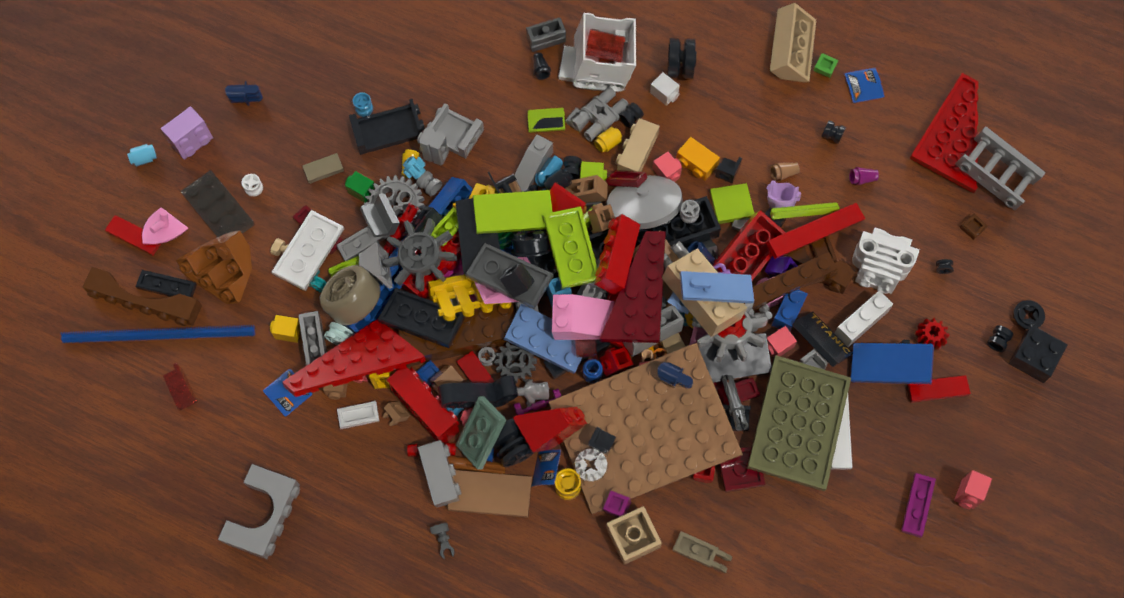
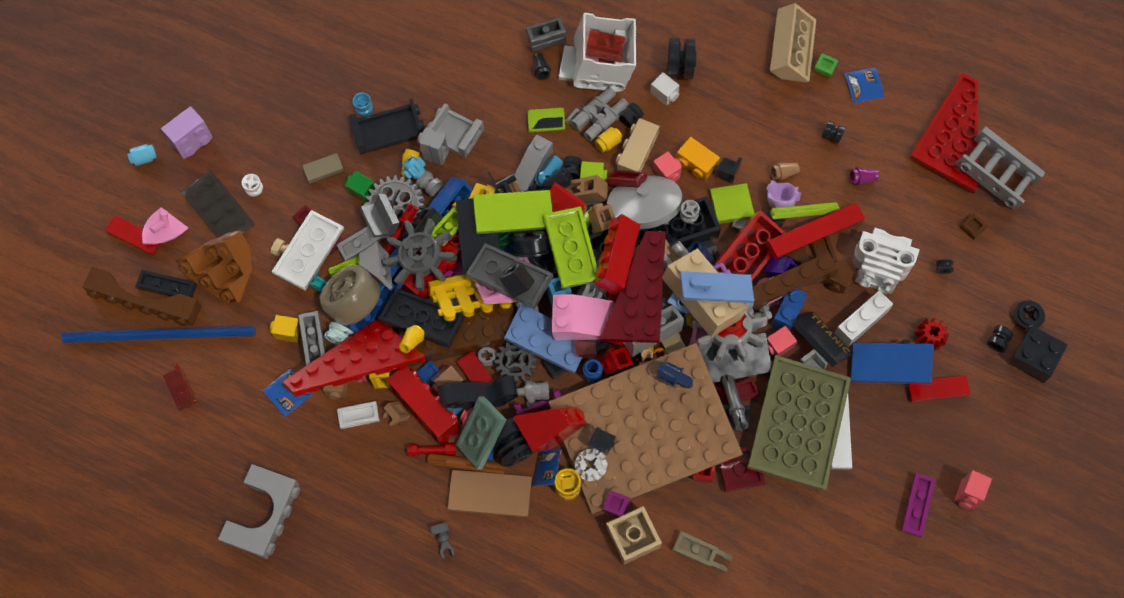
dark blue arm [225,81,263,106] -> none
light grey brick [418,440,462,508] -> none
none -> yellow cone [399,325,424,353]

